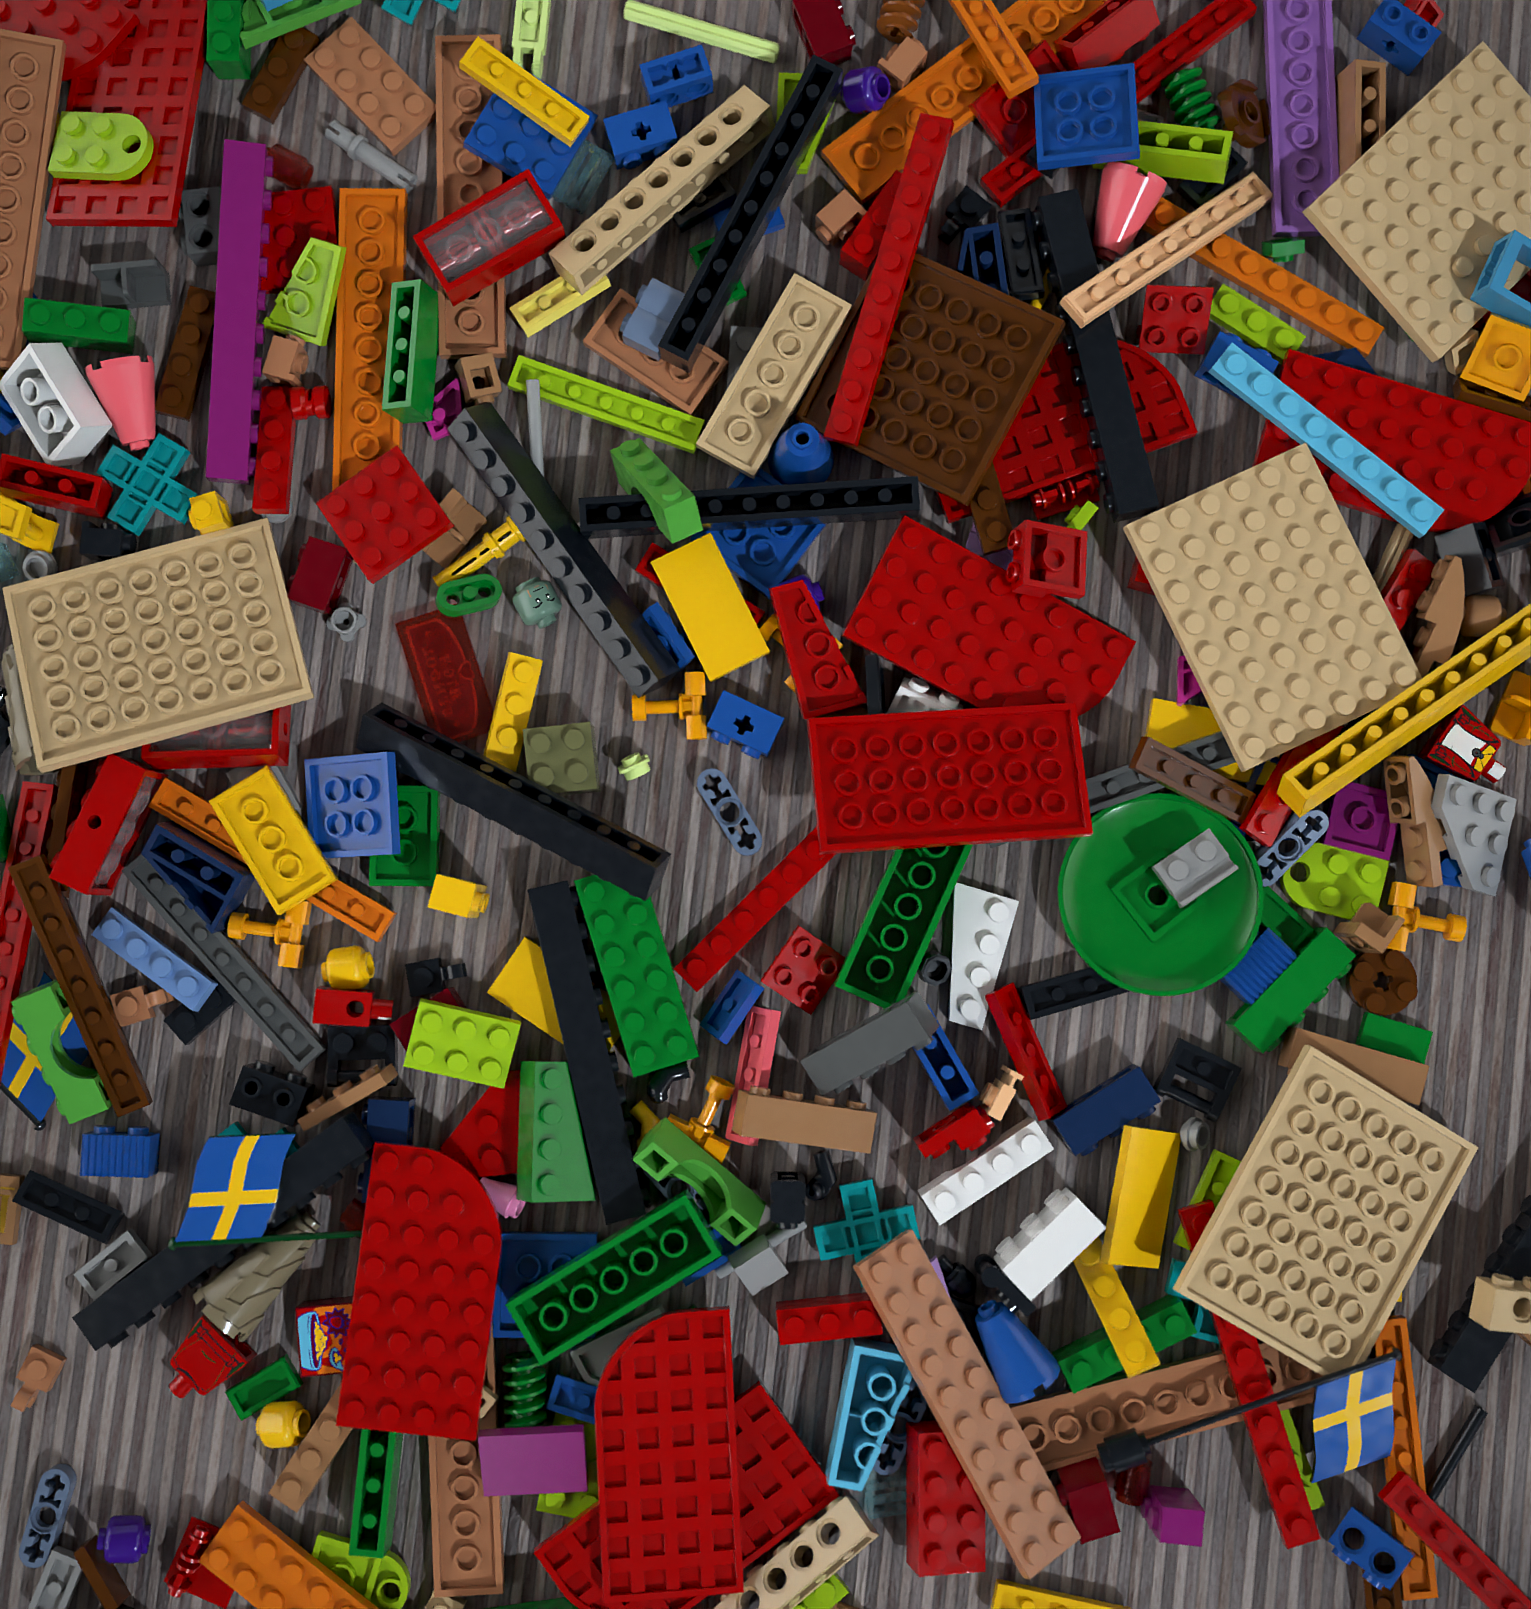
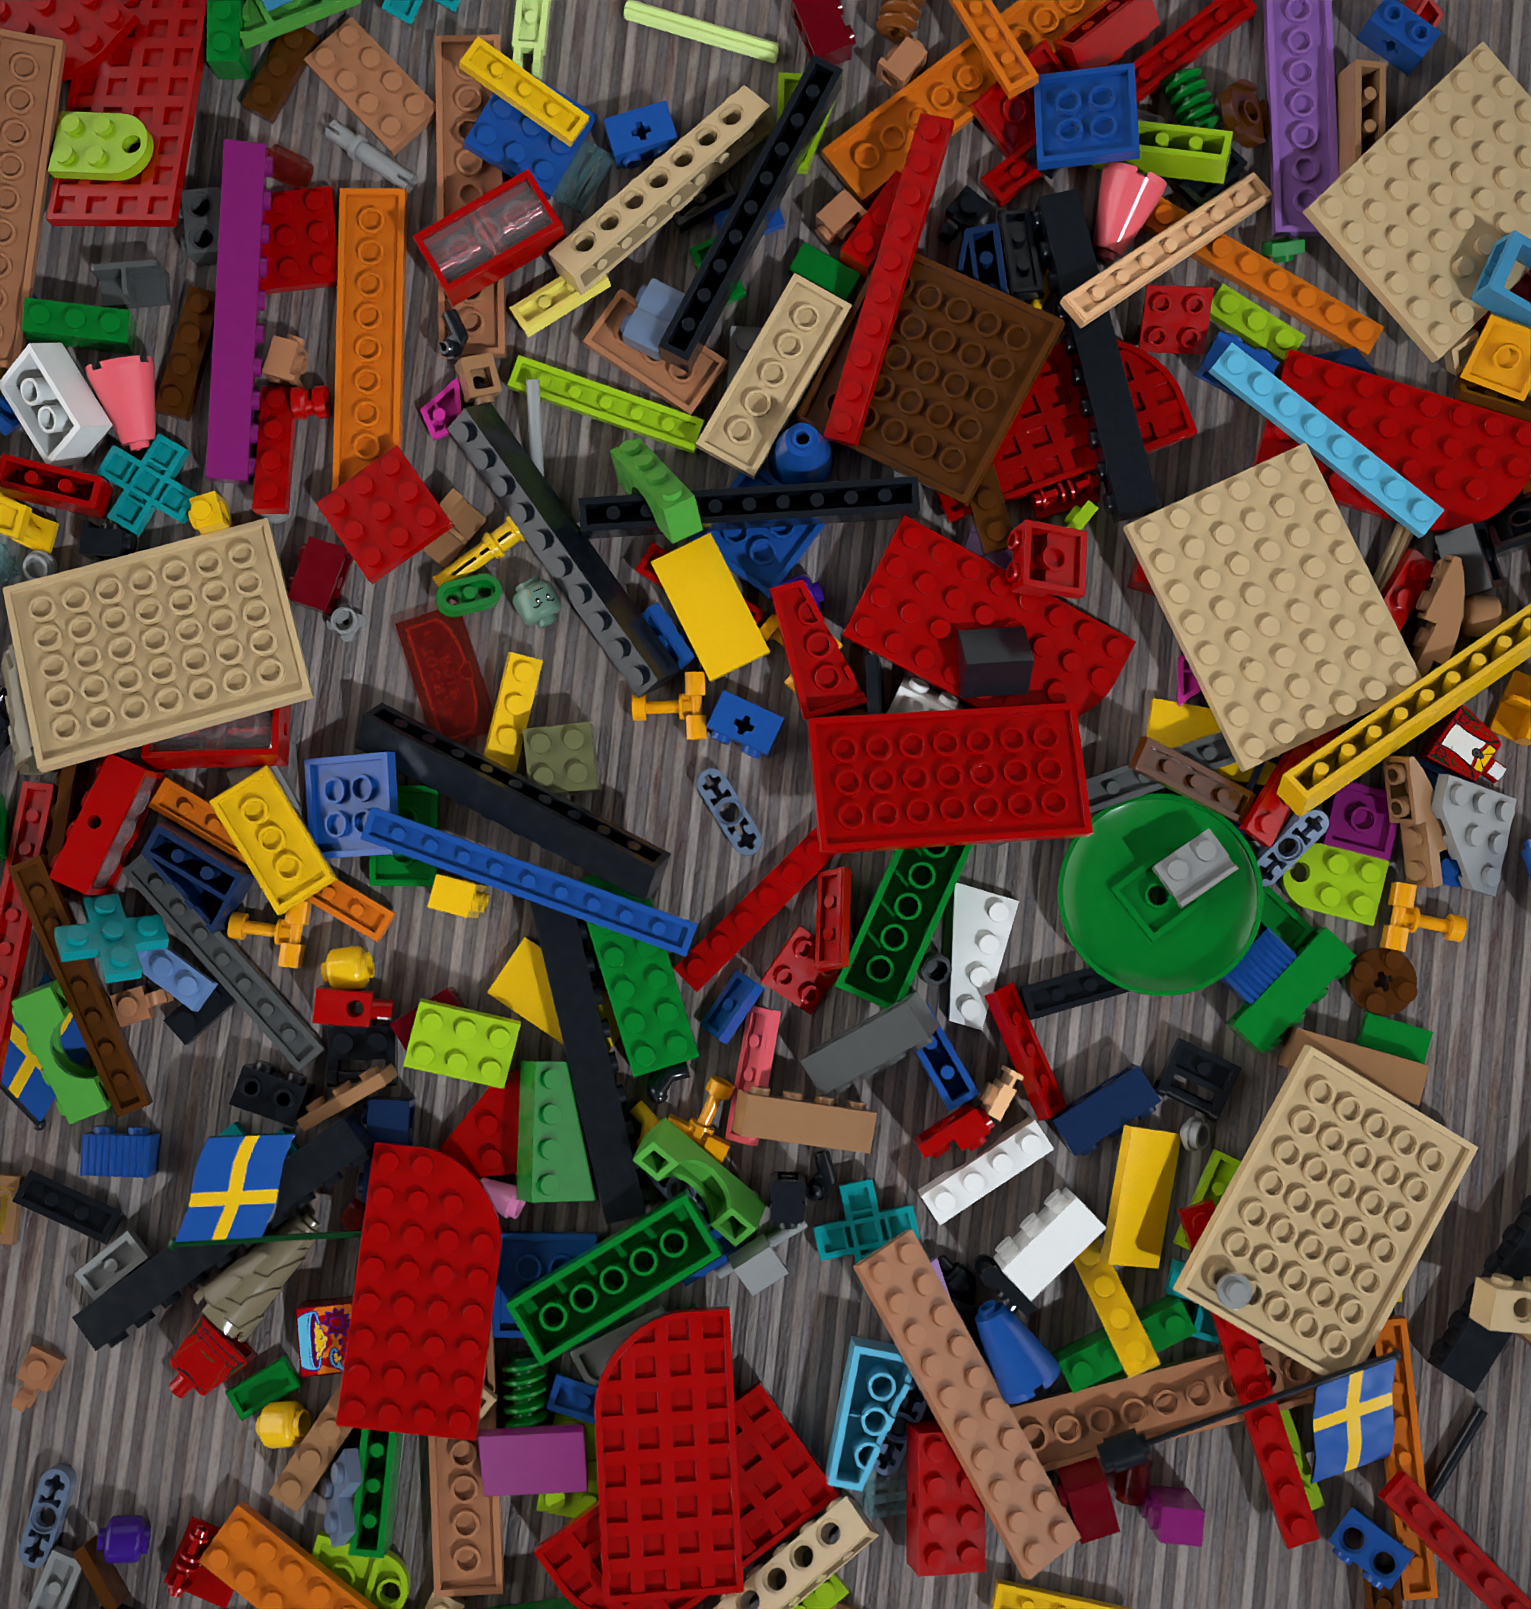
lime wing [262,237,347,346] -> none
green brick [382,279,439,424] -> none
black plate [405,958,467,997] -> none
yellowish green plate [617,752,651,781] -> none
blue brick [639,44,714,108] -> none
red brick [776,1292,883,1345] -> none
dark purple head [840,66,891,114] -> none
medium nougat panel [1333,903,1405,954] -> none
none -> teal plate [54,894,169,983]
none -> sand blue plate [320,1448,362,1547]
none -> blue plate [360,806,698,957]
none -> black arm [438,309,468,359]
none -> green tile [788,242,861,302]
none -> red tile [815,867,851,972]
none -> black slope [957,626,1034,698]
none -> light grey plate [1216,1273,1252,1310]

